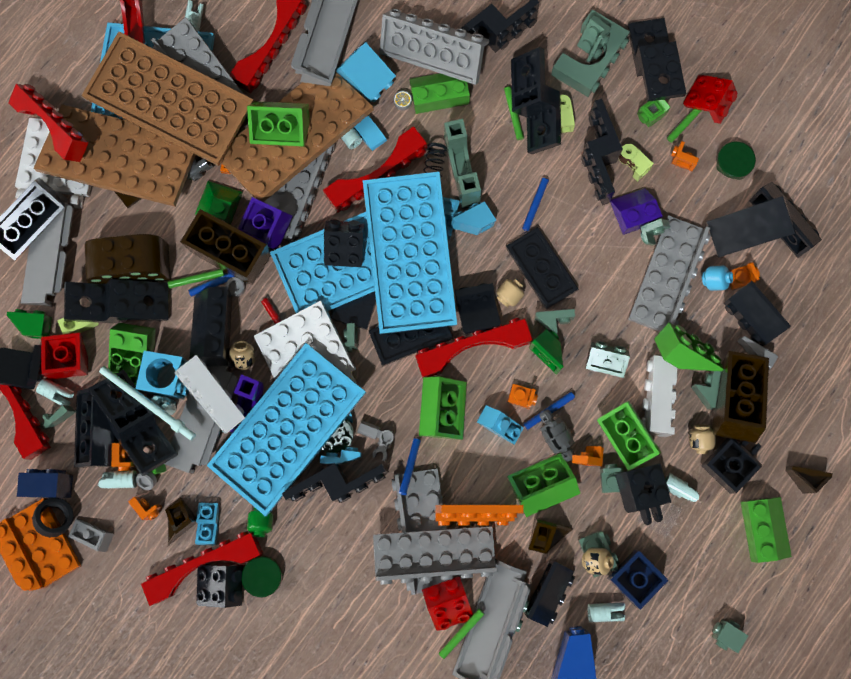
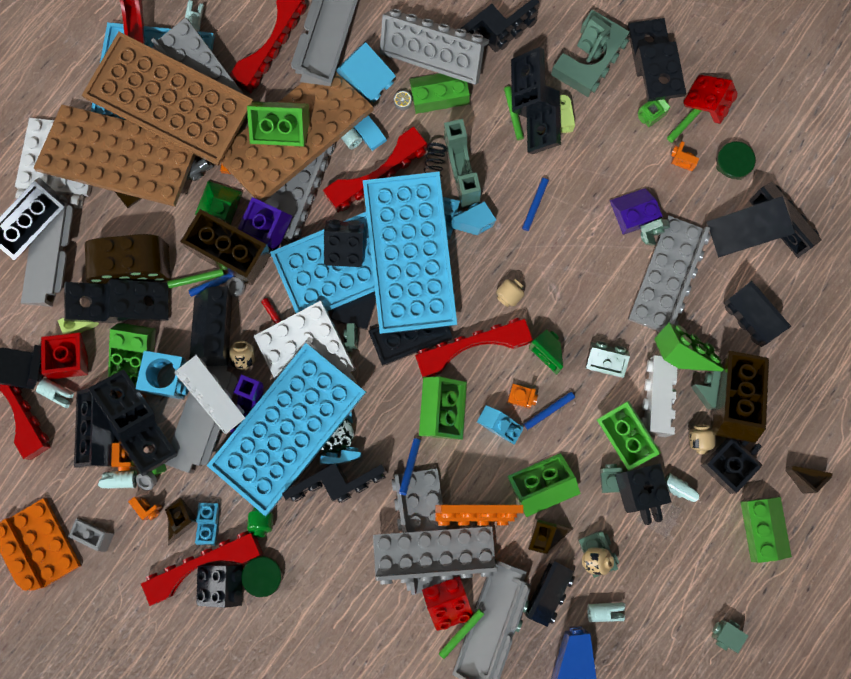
green slope [7,309,52,339] -> none
red arch [8,84,89,162] -> none
dark blue brick [17,469,73,498] -> none
black tyre [32,497,74,538] -> none
sand green slope [40,405,76,429] -> none
light aqua bar [99,366,196,441] -> none
light aqua hinge [151,396,177,415] -> none
light grey bar [357,421,395,461] -> none
black bracket [455,283,501,334] -> none
black tile [506,227,579,310] -> none
sand green slope [534,309,575,334] -> none
dark grey piece [540,409,575,462] -> none
orange bracket [572,446,604,467] -> none
black bracket [581,98,623,206] -> none
dark blue brick [607,550,669,610] -> none
yellowish green leg [619,144,654,182] -> none
medium azure head [702,265,733,291] -> none
orange bracket [729,262,760,290] -> none
light grey slope [737,336,778,369] -> none

